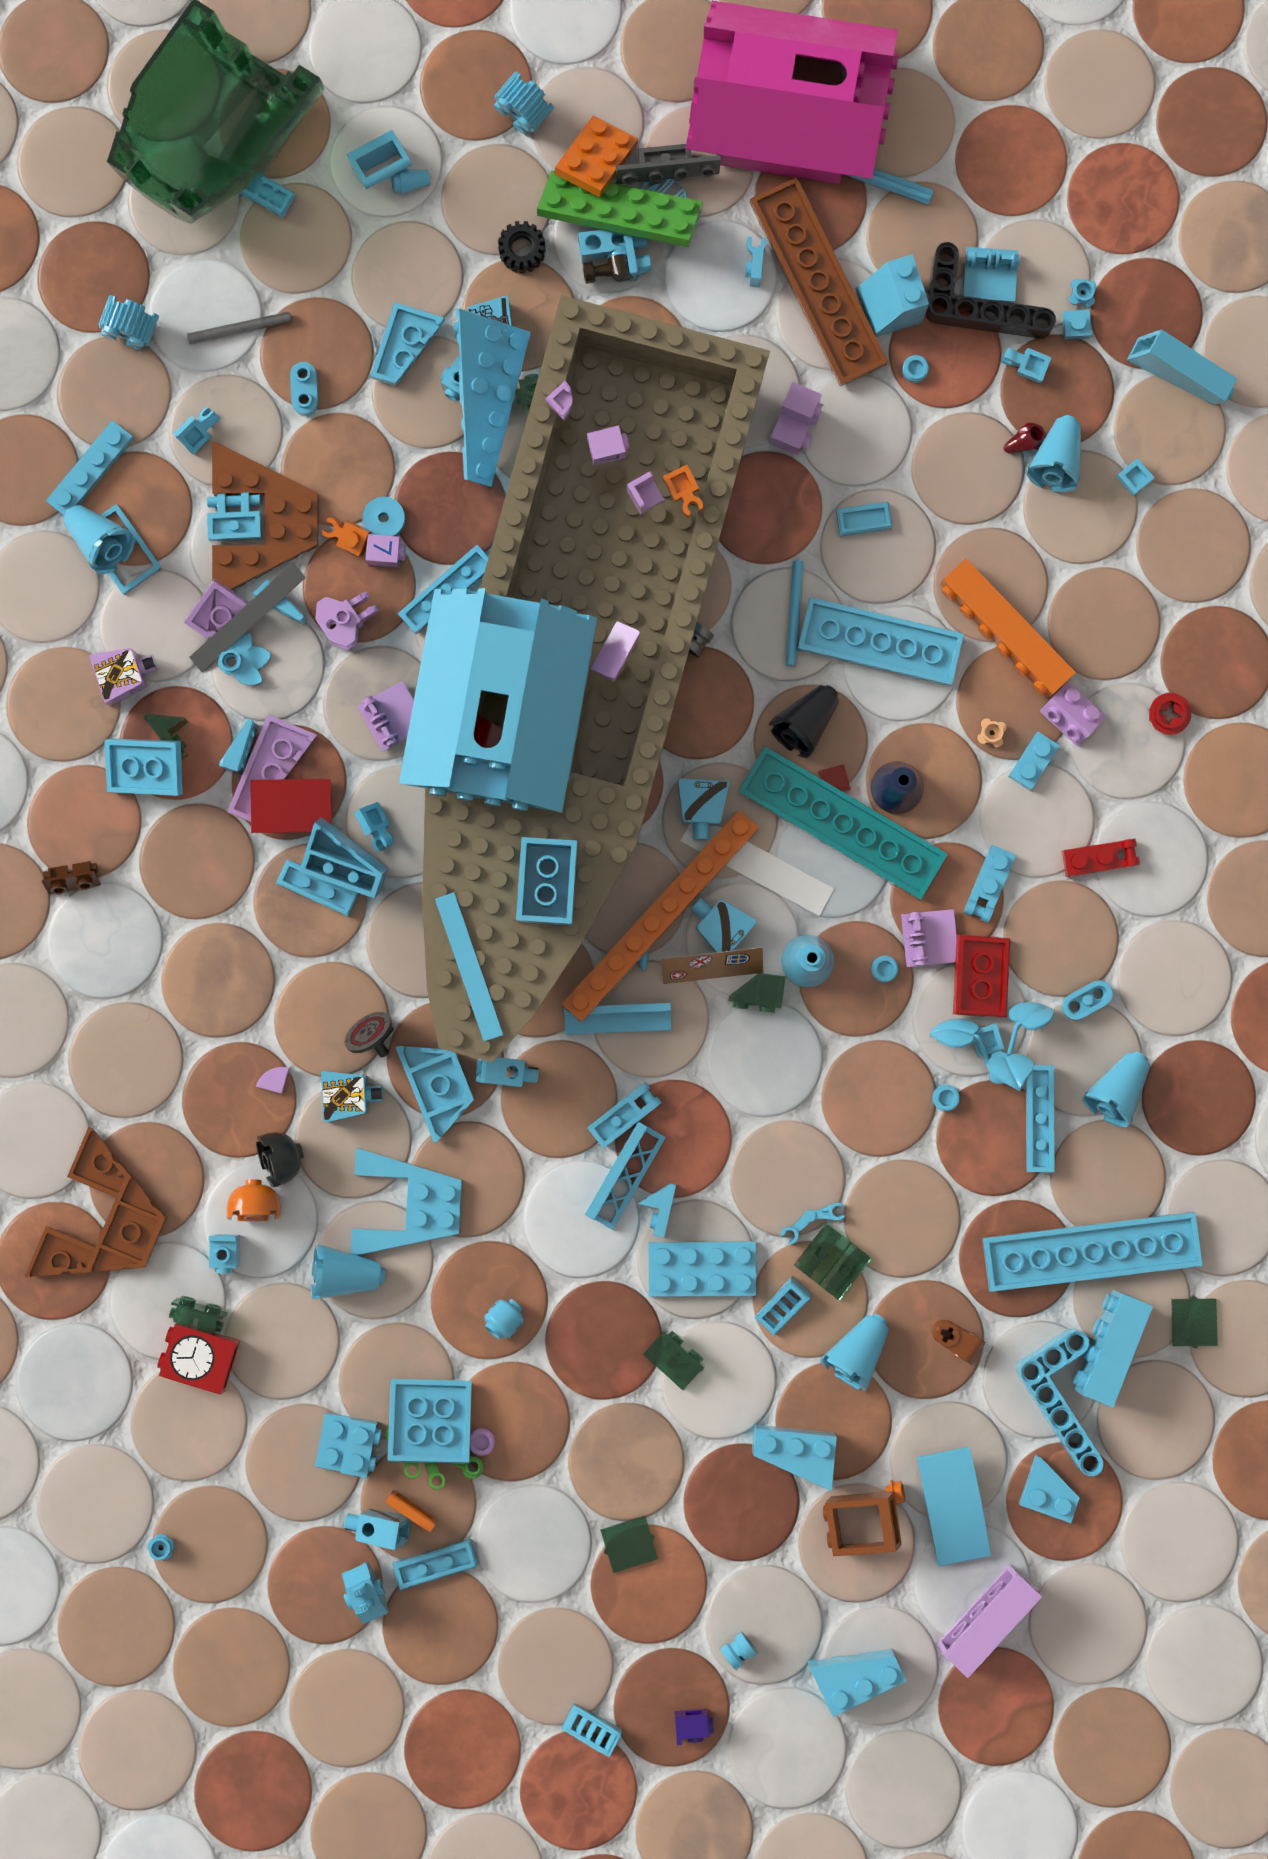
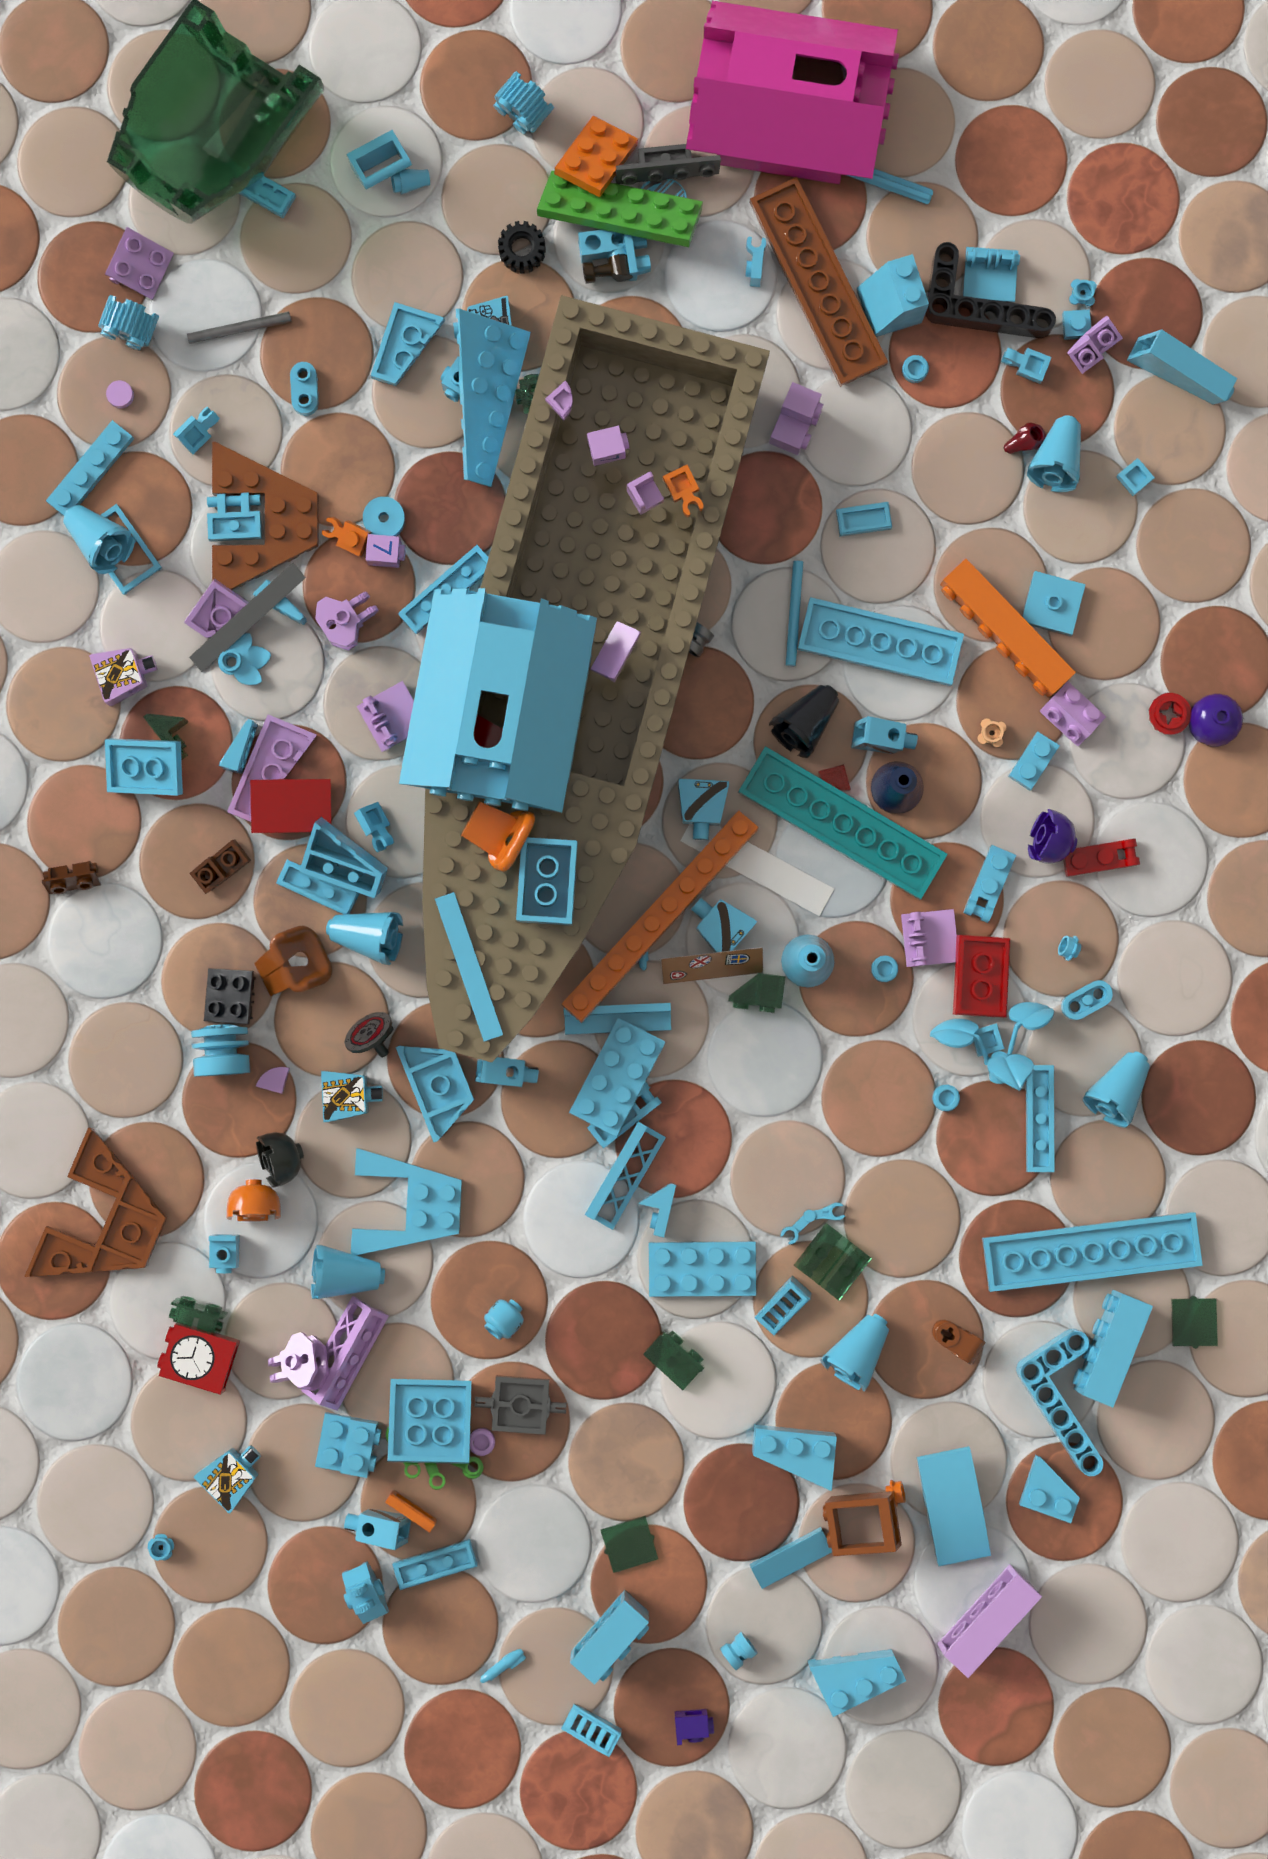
none -> lavender hinge [105,227,174,300]
none -> lavender tile [106,380,134,409]
none -> reddish brown slope [189,840,251,894]
none -> medium azure wheel [191,1024,250,1077]
none -> torso [193,1445,261,1514]
none -> black hinge [204,968,256,1025]
none -> dark orange piece [254,926,332,996]
none -> hinge [268,1332,329,1391]
none -> lavender fence [301,1296,389,1411]
none -> medium azure cone [326,912,403,965]
none -> orange piece [461,802,535,872]
none -> dark grey plate [475,1375,567,1435]
none -> medium azure piece [480,1649,526,1683]
none -> medium azure plate [569,1018,666,1137]
none -> medium azure brick [570,1590,649,1685]
none -> medium azure slope [750,1527,832,1589]
none -> medium azure torso [851,716,918,754]
none -> medium azure plate [1022,571,1086,636]
none -> dark purple cylinder [1028,809,1078,864]
none -> medium azure plate [1058,935,1081,961]
none -> lavender slope [1067,316,1123,374]
none -> dark purple cylinder [1188,694,1244,747]

